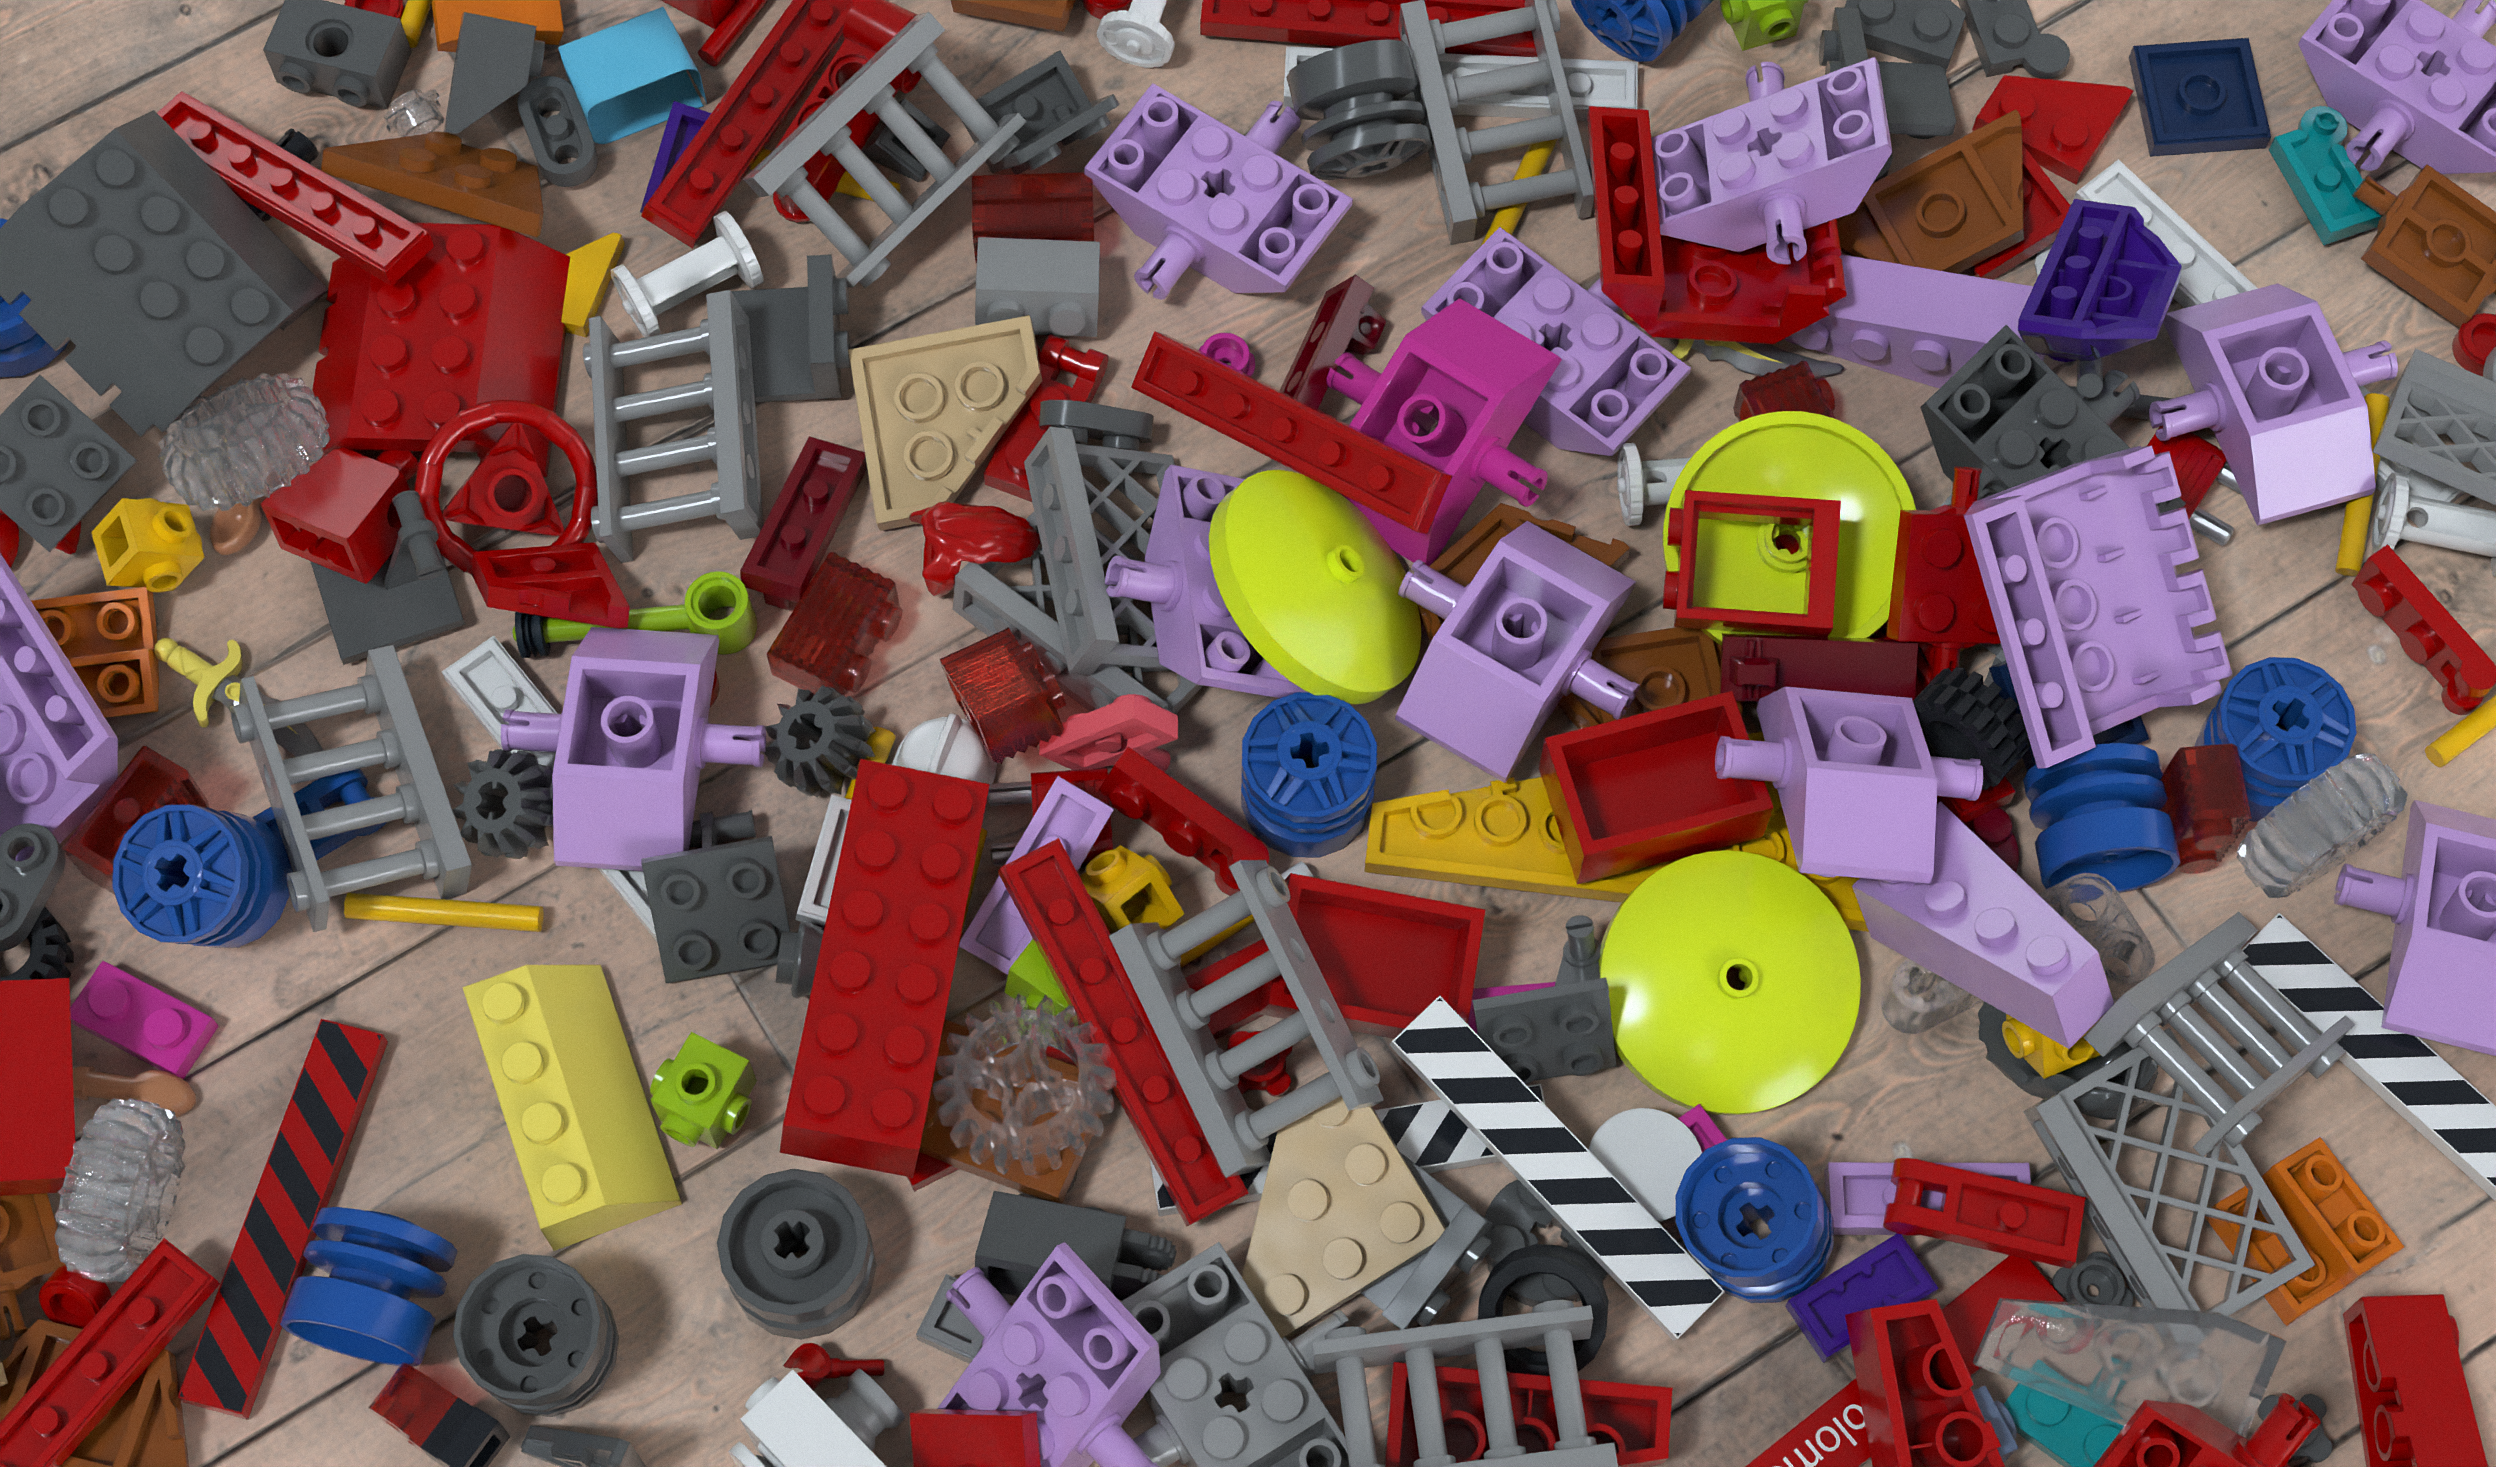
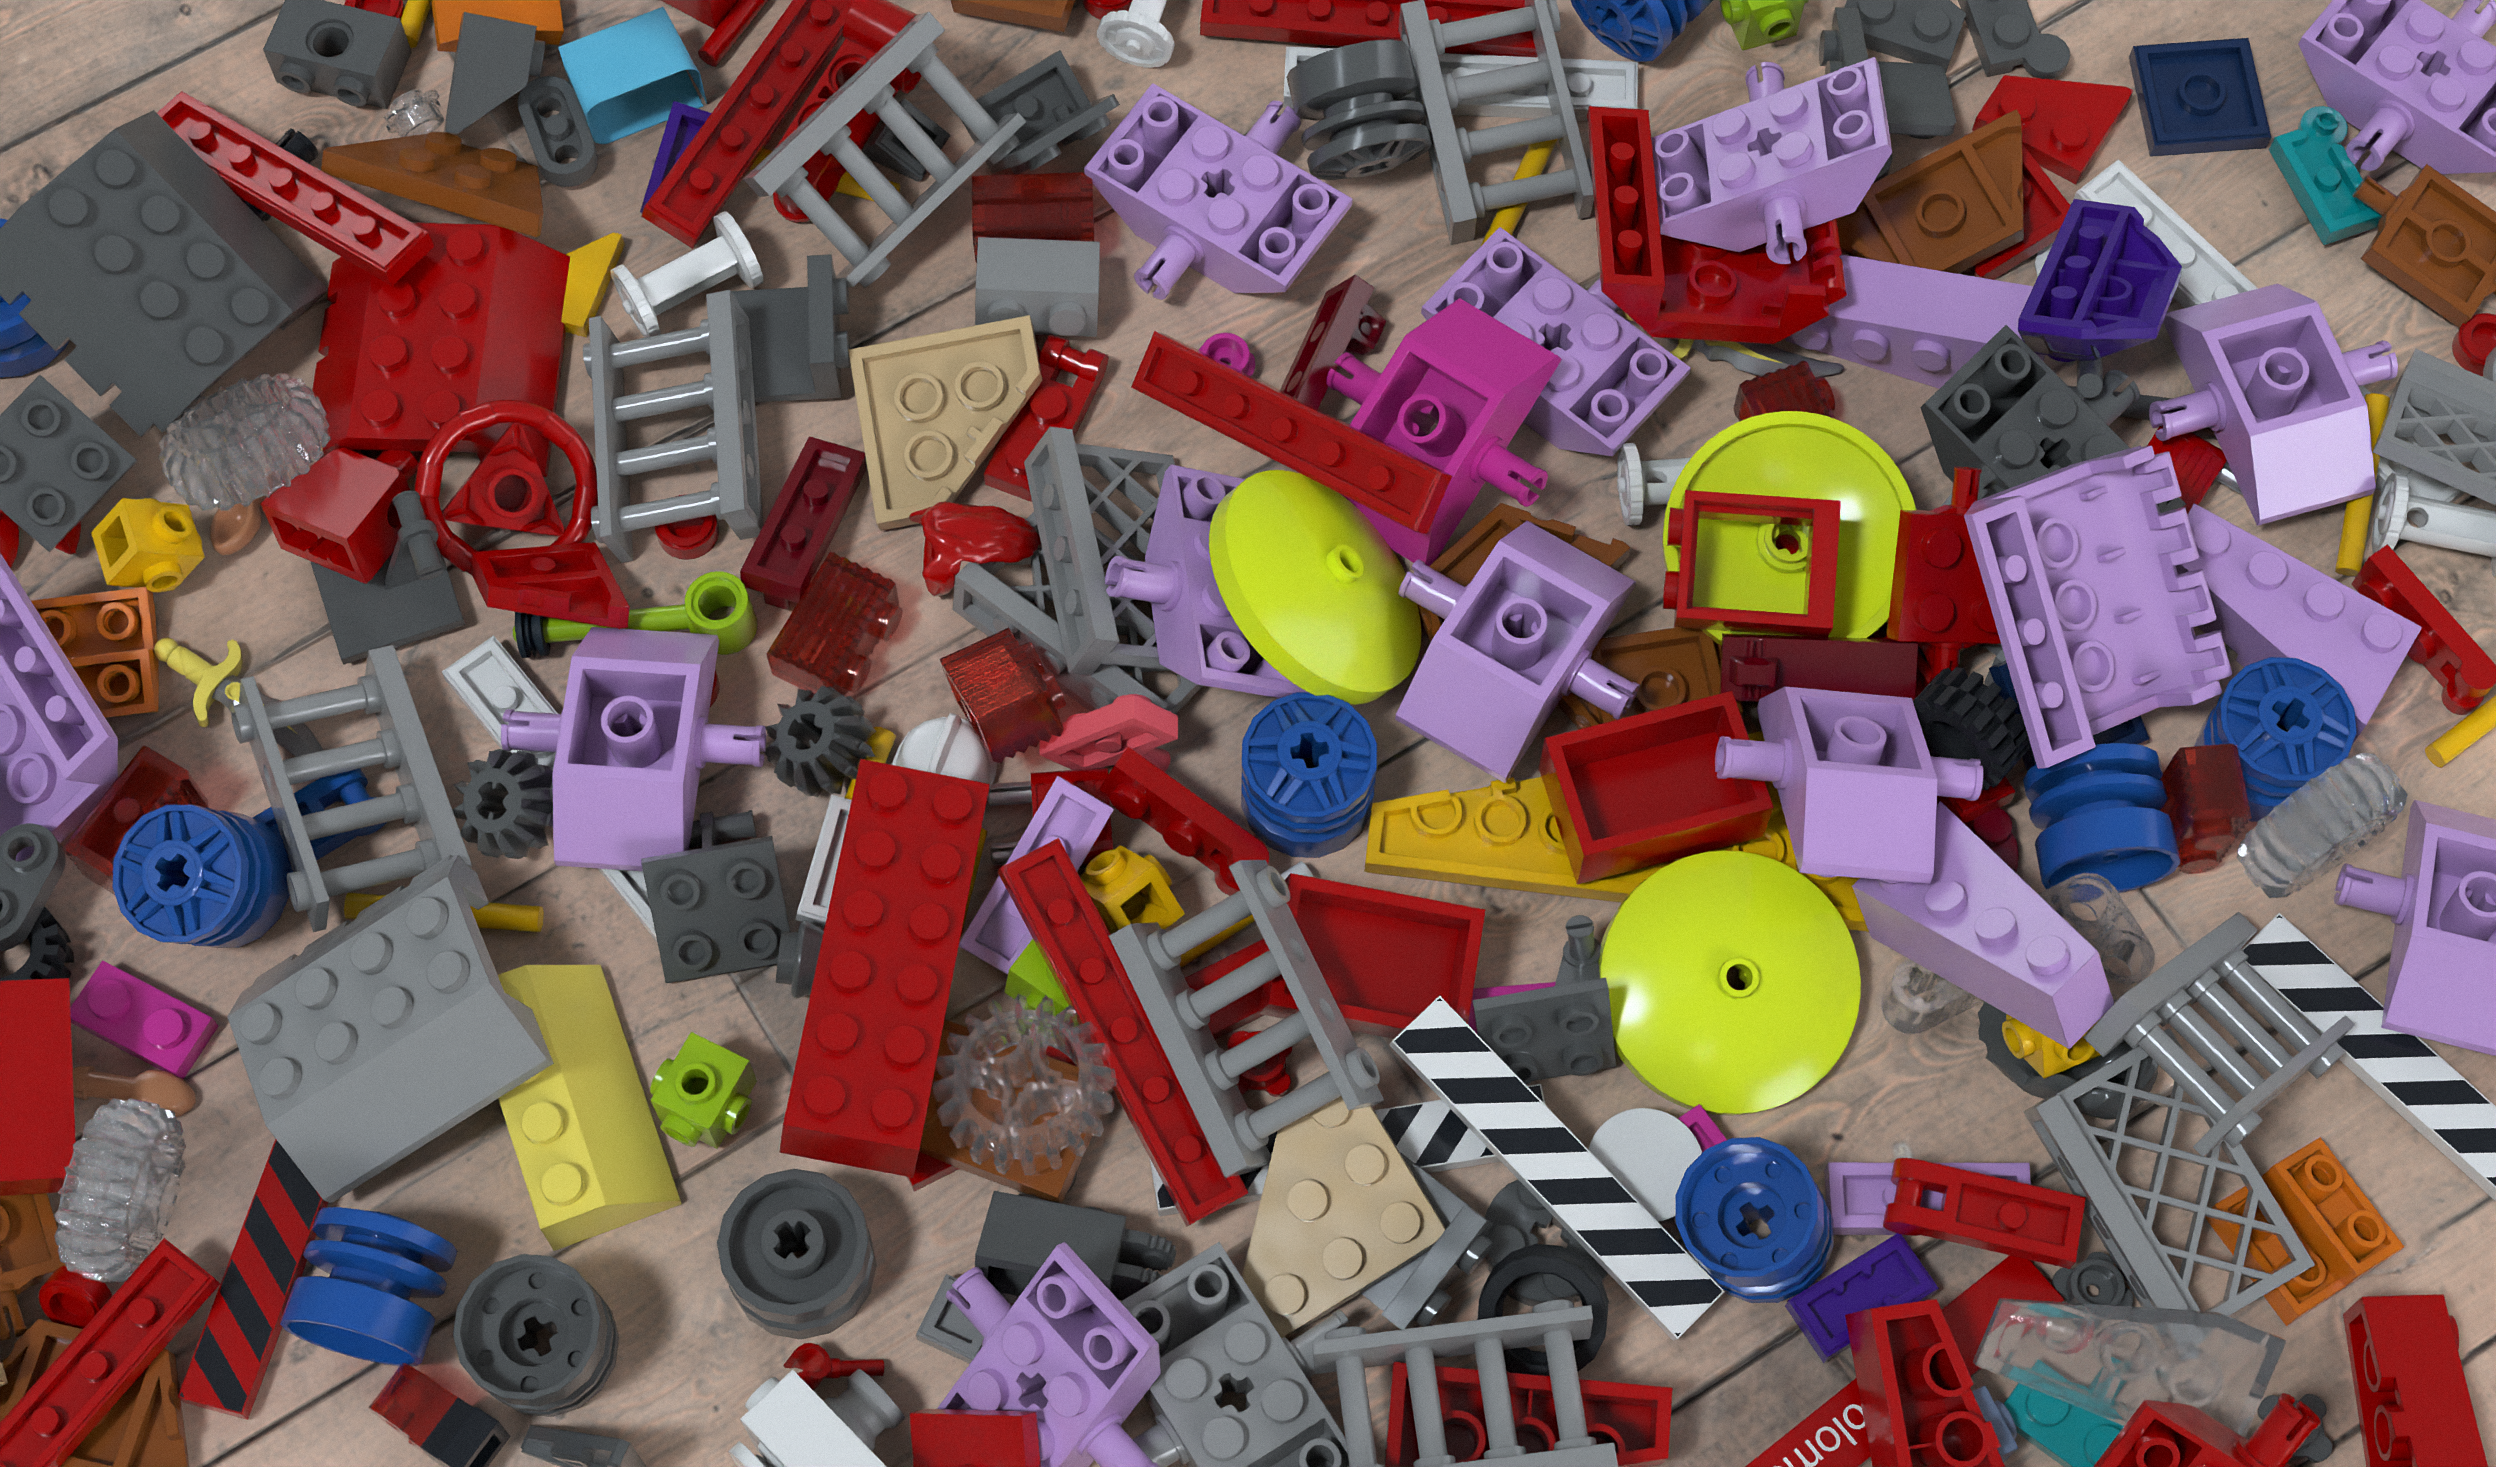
dark grey plate [1039,400,1154,451] -> none
none -> light grey slope [227,854,554,1203]
none -> red tile [654,494,719,560]
none -> lavender wedge [2175,503,2422,745]

